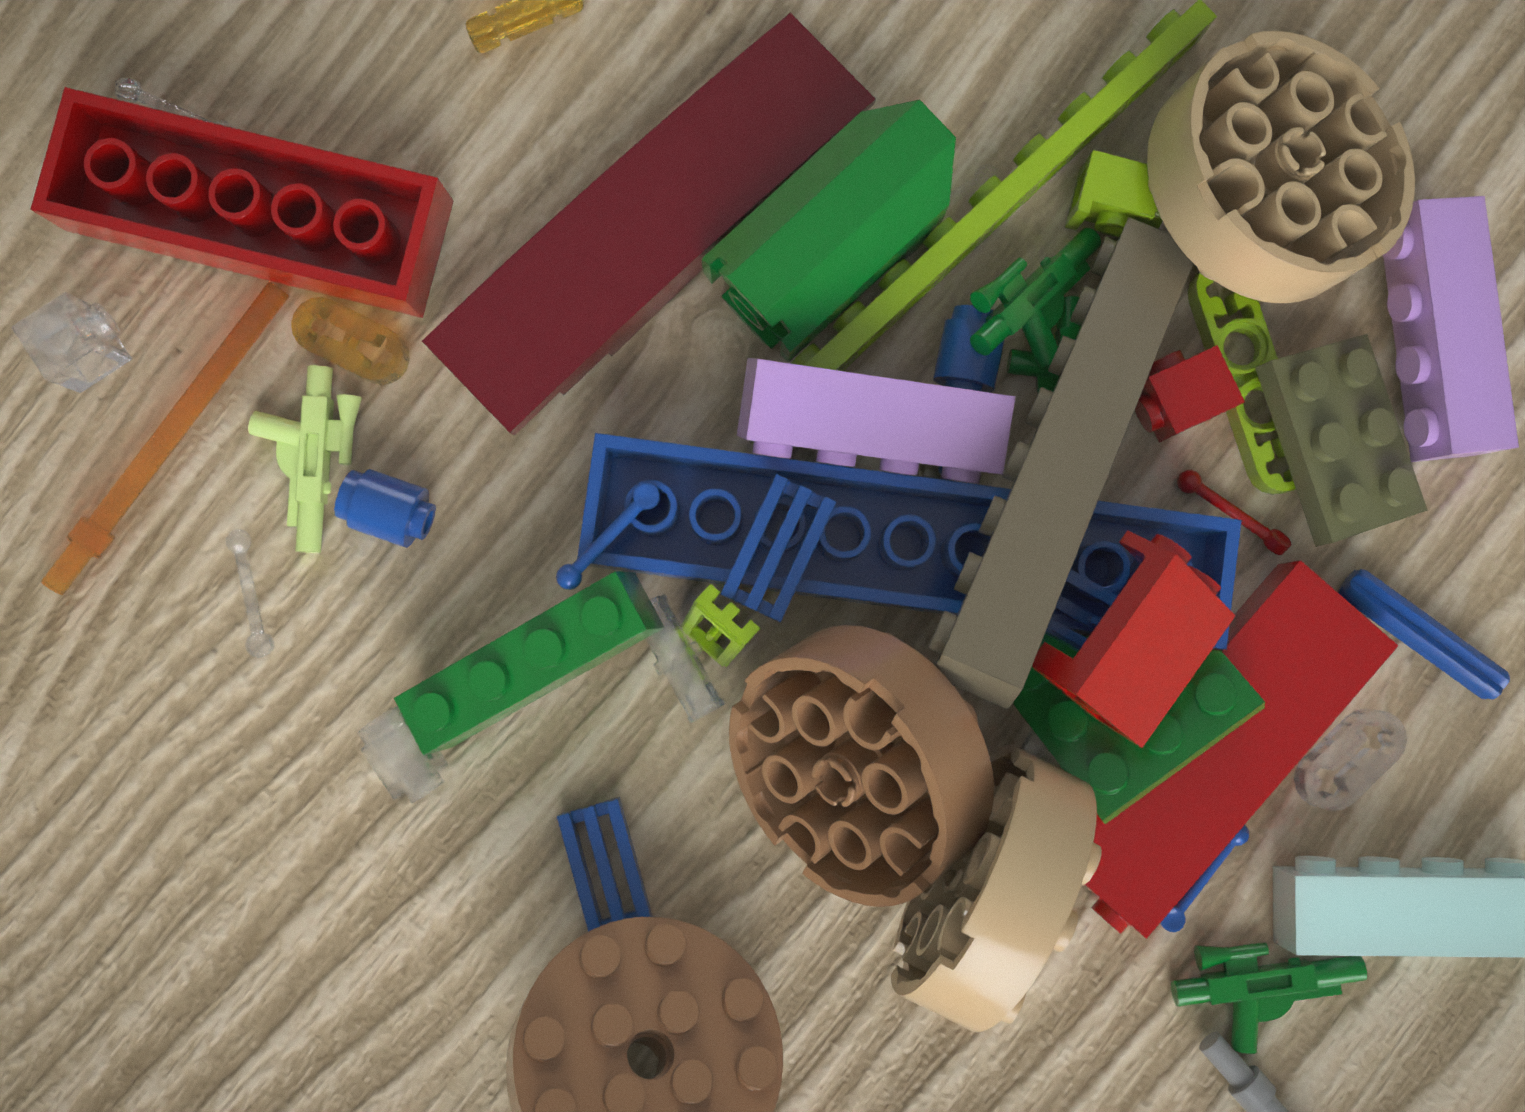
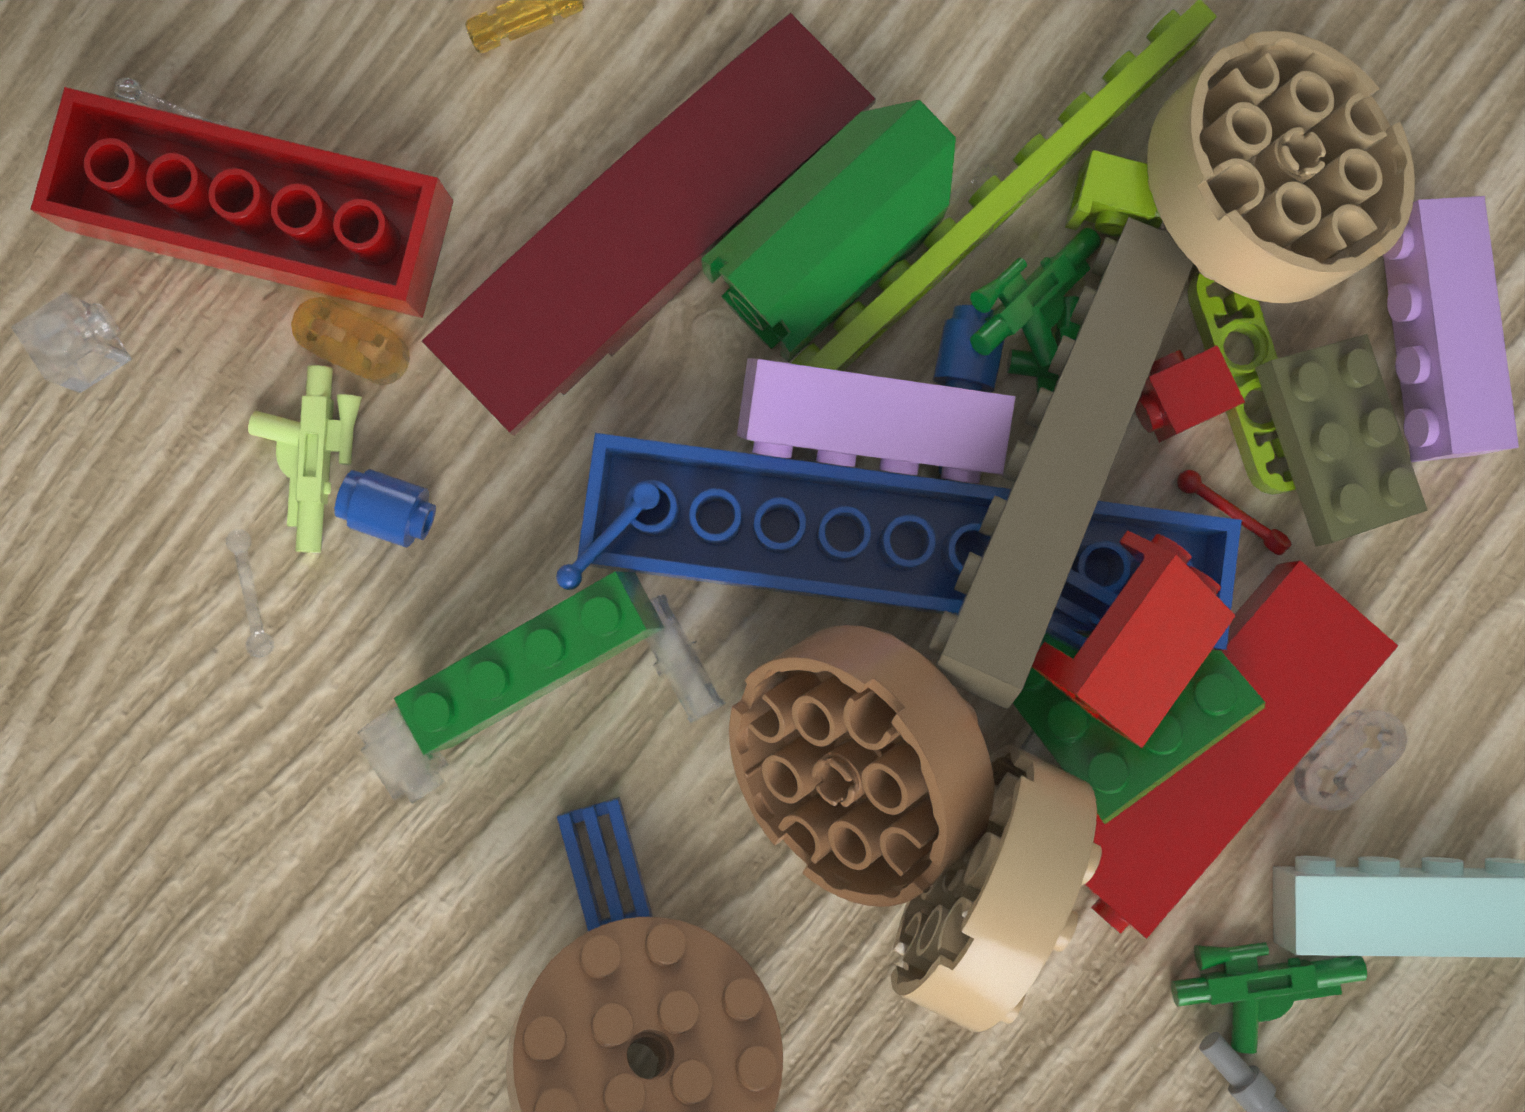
clear orange bar [41,281,290,595] -> none
lime tile [681,584,760,667] -> none
blue tile [720,474,836,623] -> none
blue hinge [1160,825,1249,932] -> none
blue axle [1338,569,1510,700] -> none

